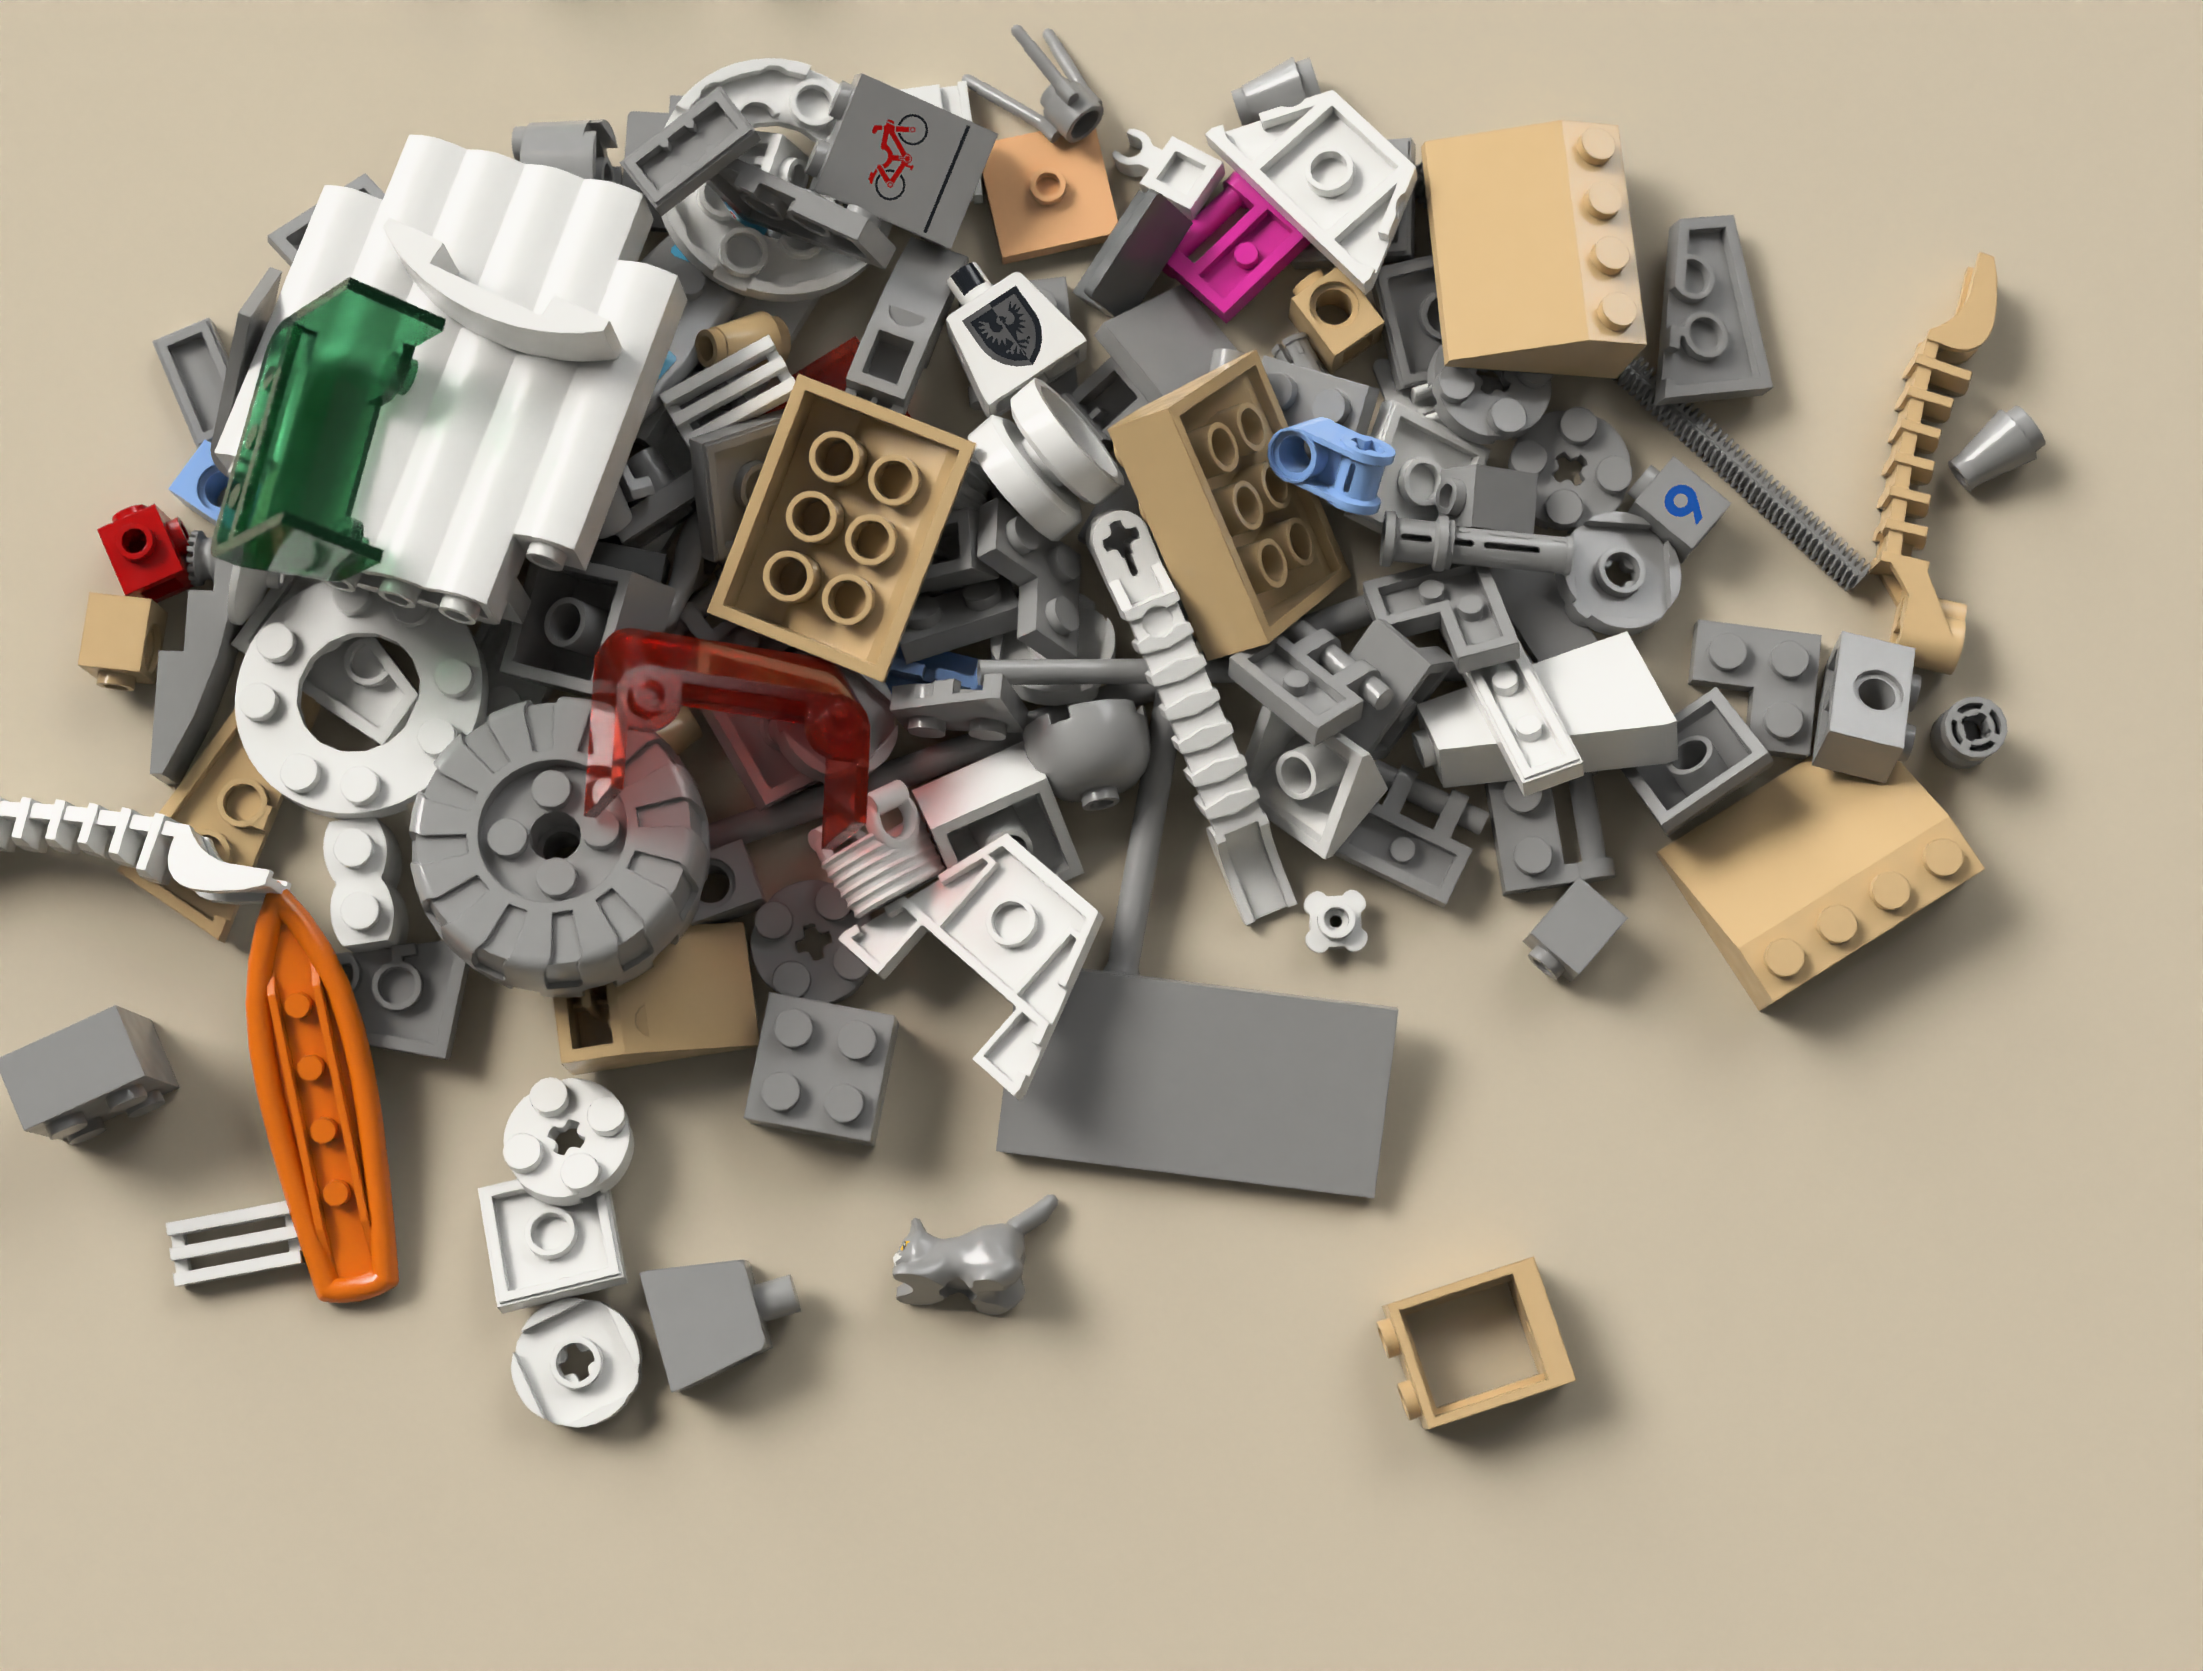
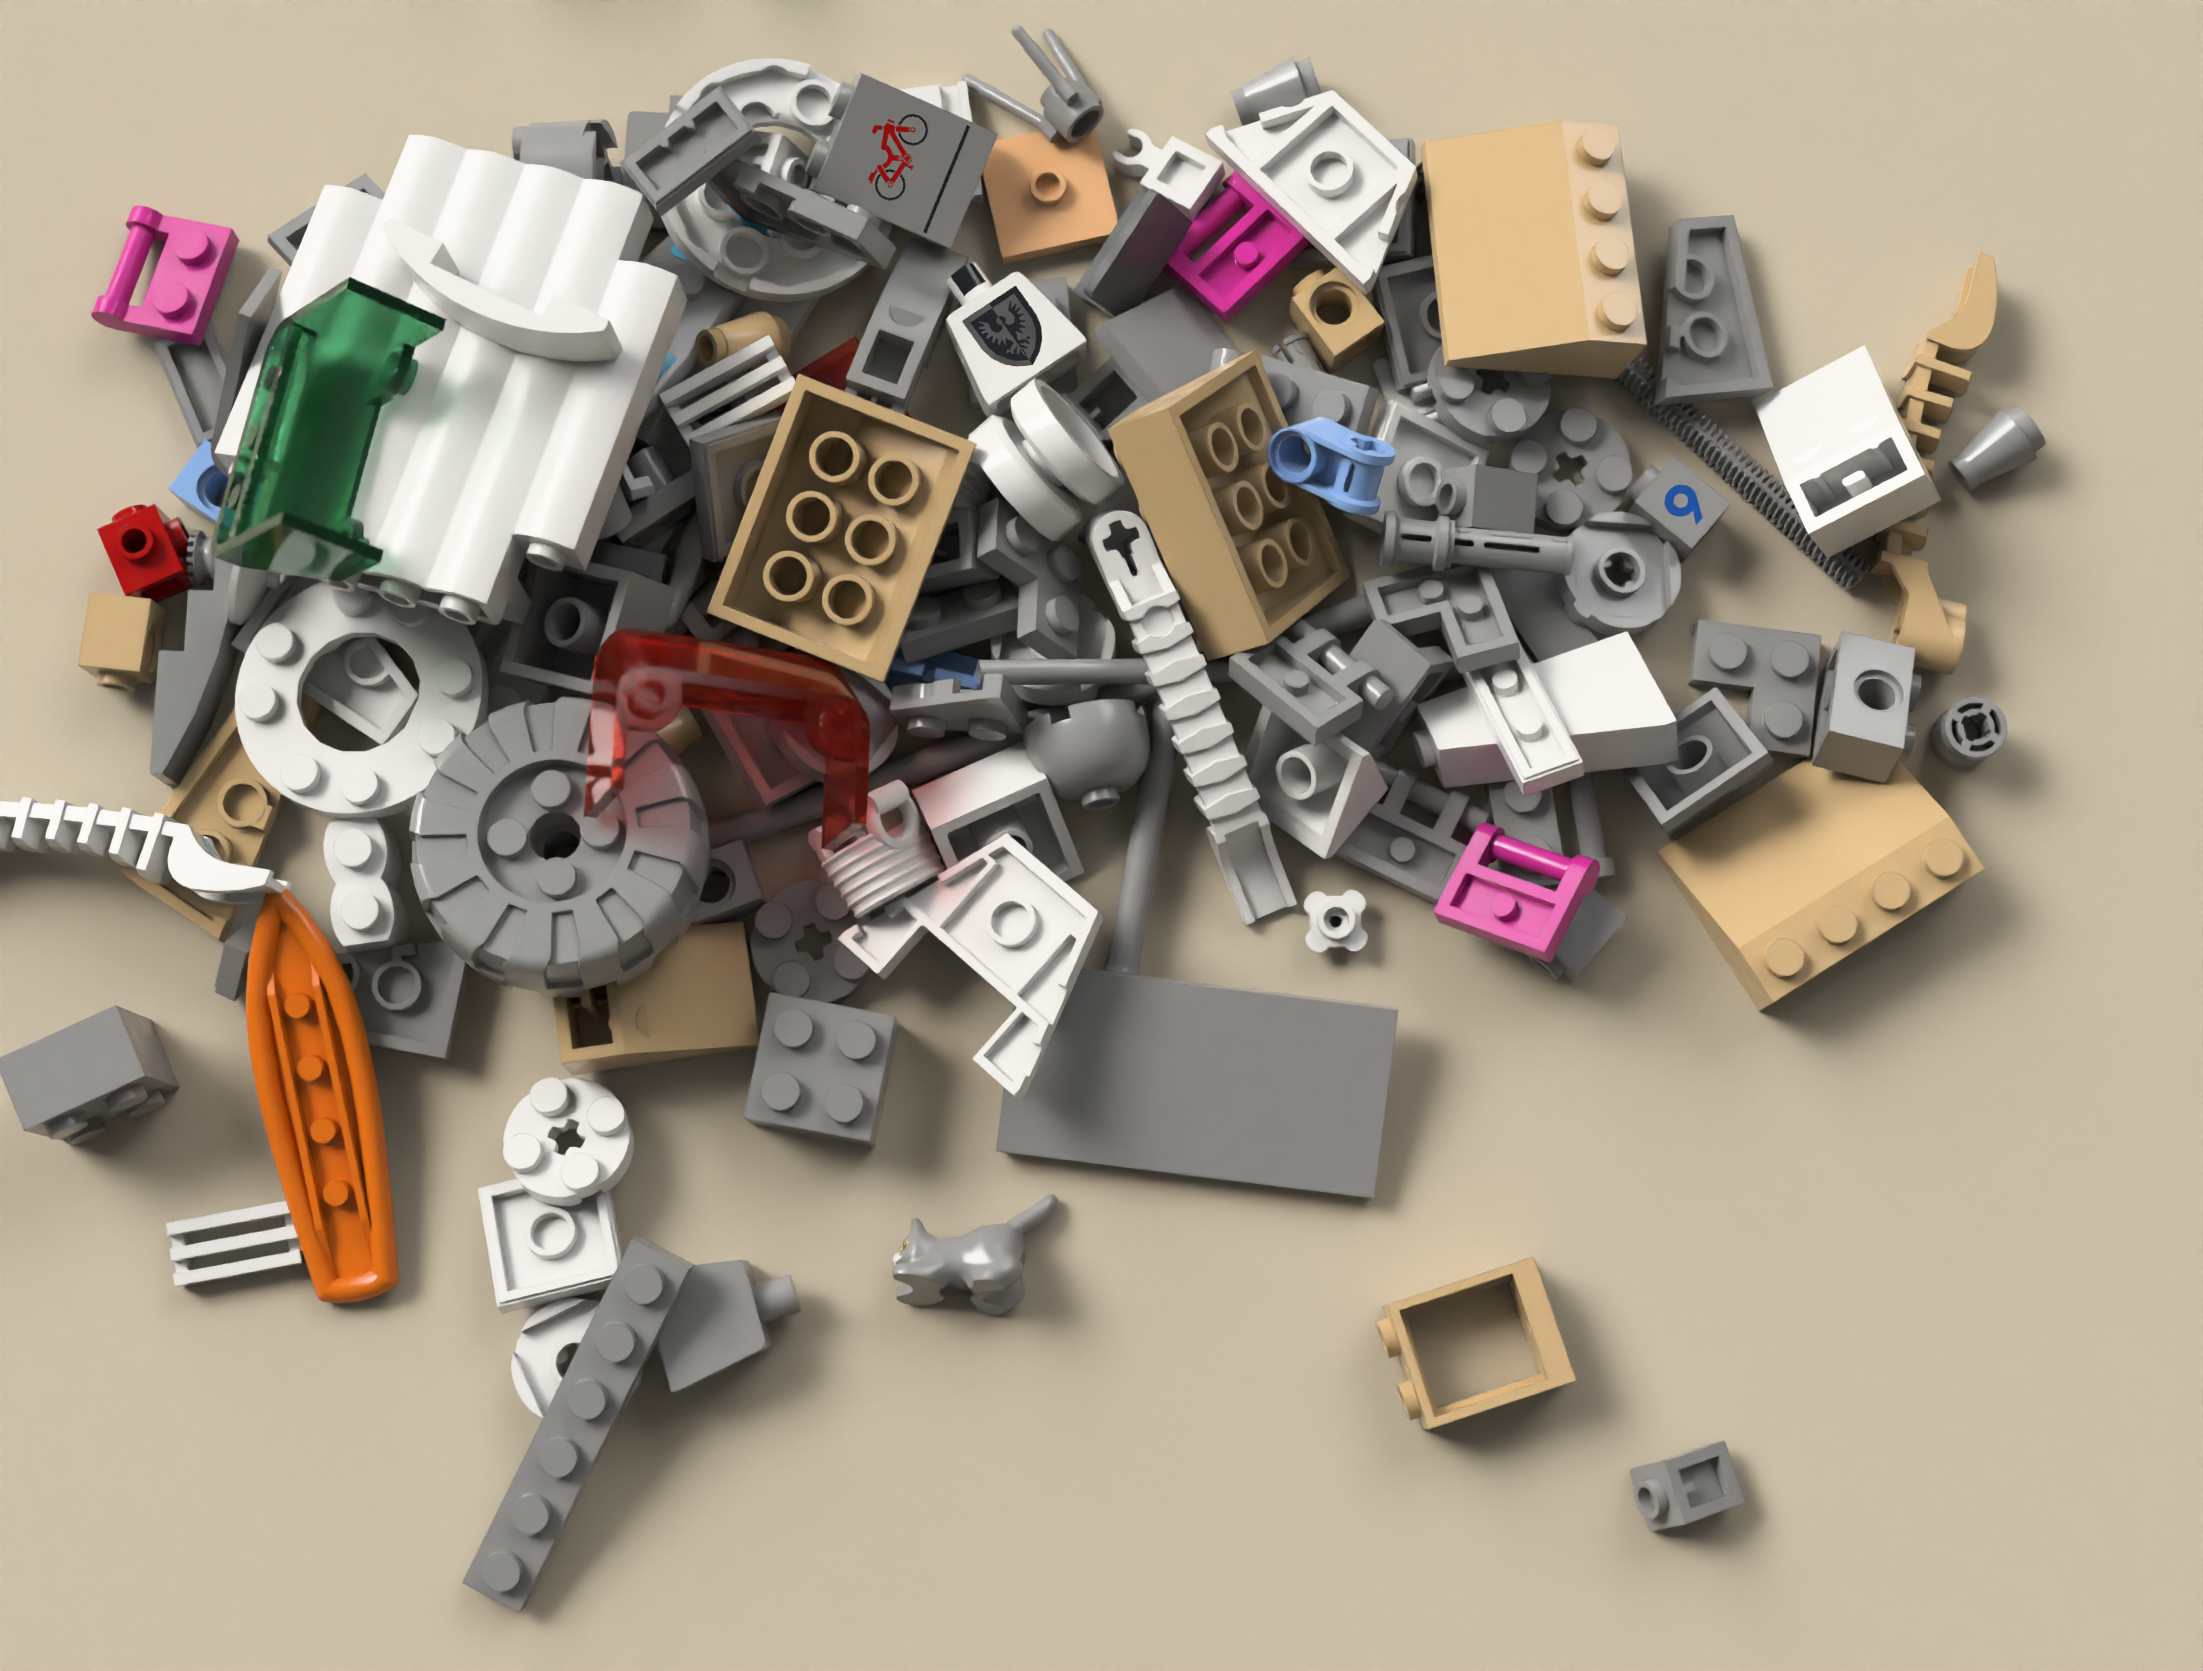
none -> dark pink plate [91,205,239,346]
none -> light grey tile [214,913,259,1001]
none -> light grey plate [462,1235,694,1613]
none -> plate [1433,822,1600,963]
none -> light grey bracket [1630,1440,1746,1531]
none -> white slope [1754,345,1942,558]

